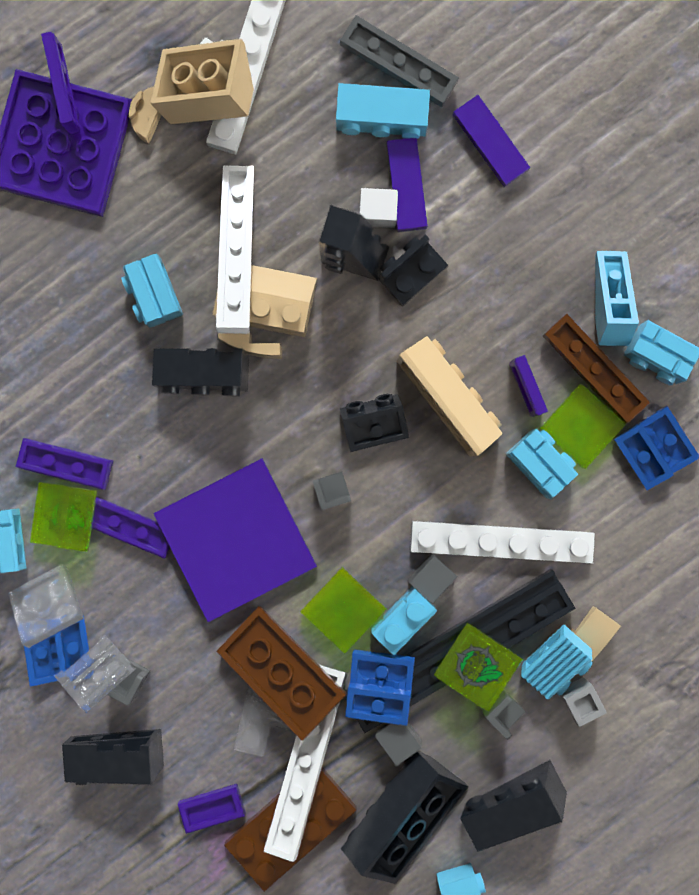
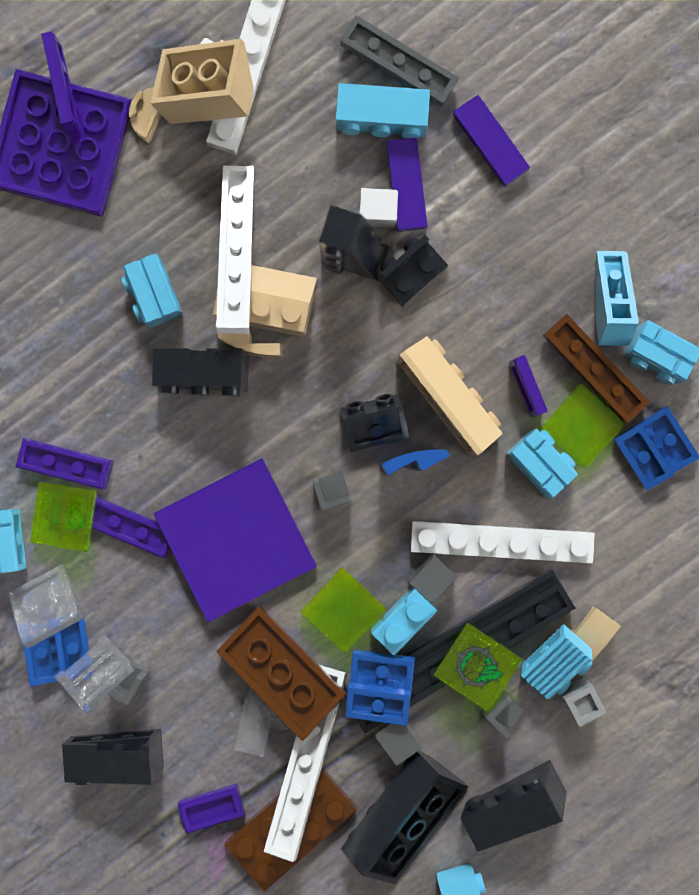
none -> blue slope [380,450,450,475]

